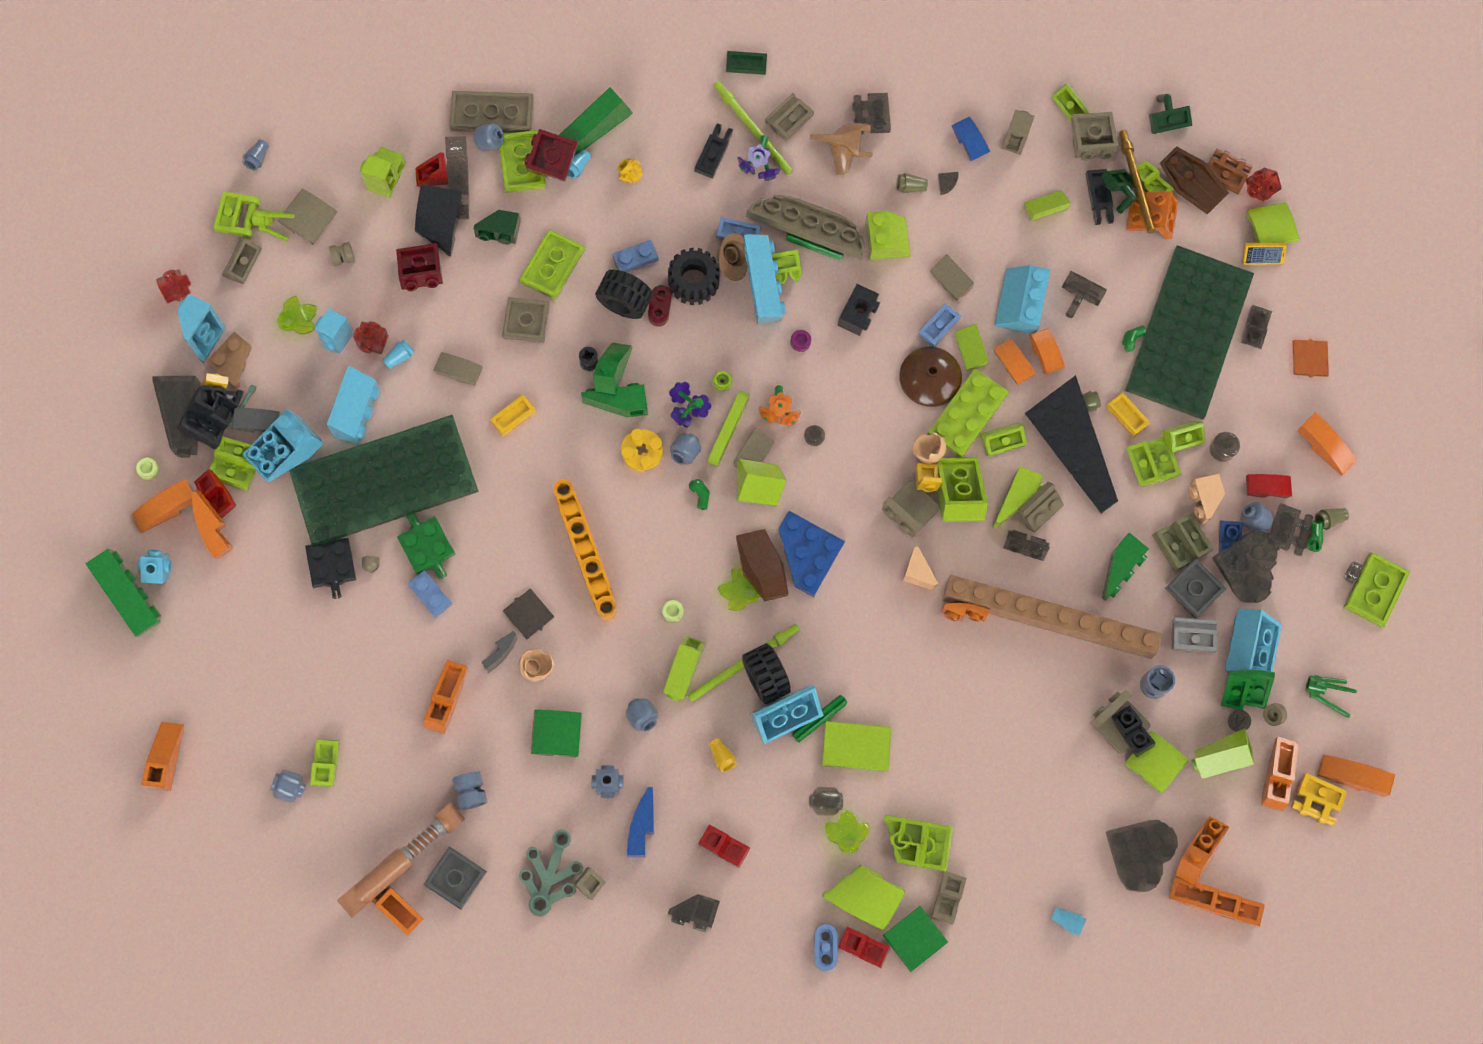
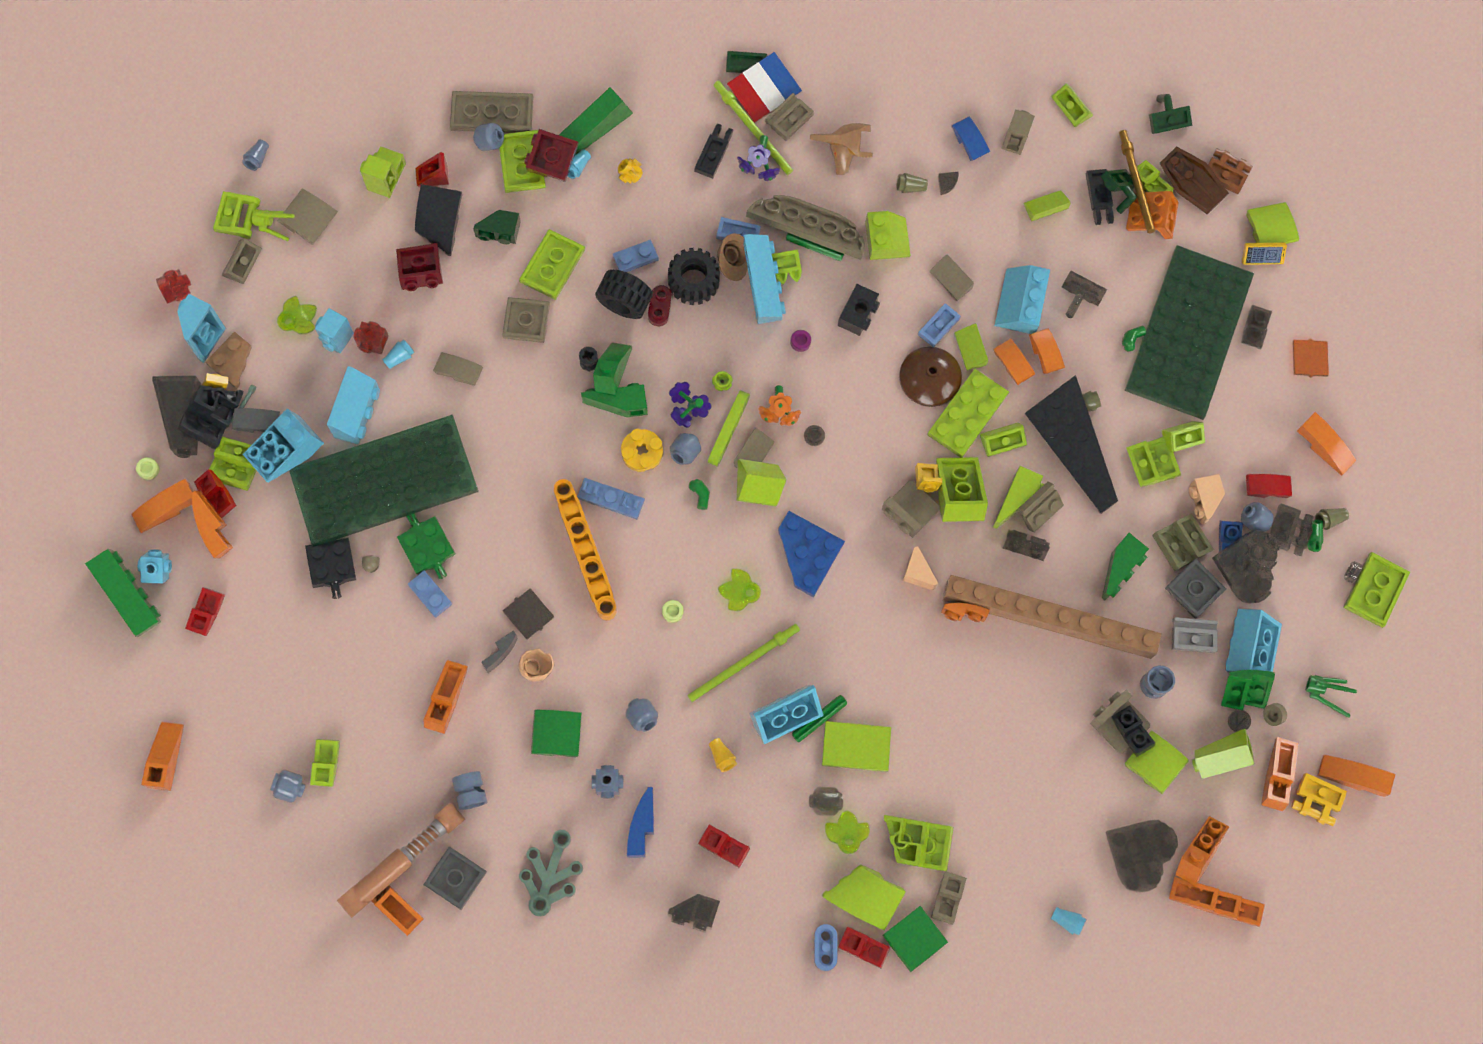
dark tan wheel [329,242,355,267] -> none
clear smoke slope [445,136,469,219] -> none
yellow tile [490,394,536,437] -> none
dark tan plate [573,867,606,900] -> none
lime slope [663,636,706,701] -> none
reddish brown piece [736,529,789,602] -> none
black tyre [742,643,791,704] -> none
clear smoke plate [852,93,891,135] -> none
light nougat hair [912,432,947,464] -> none
dark tan plate [1071,112,1119,161] -> none
yellow tile [1106,392,1150,437] -> none
clear smoke head [1209,432,1240,462] -> none
clear red brick [1245,167,1282,201] -> none
none -> red slope [185,587,225,636]
none -> medium blue plate [577,478,645,520]
none -> sticker [727,52,802,123]

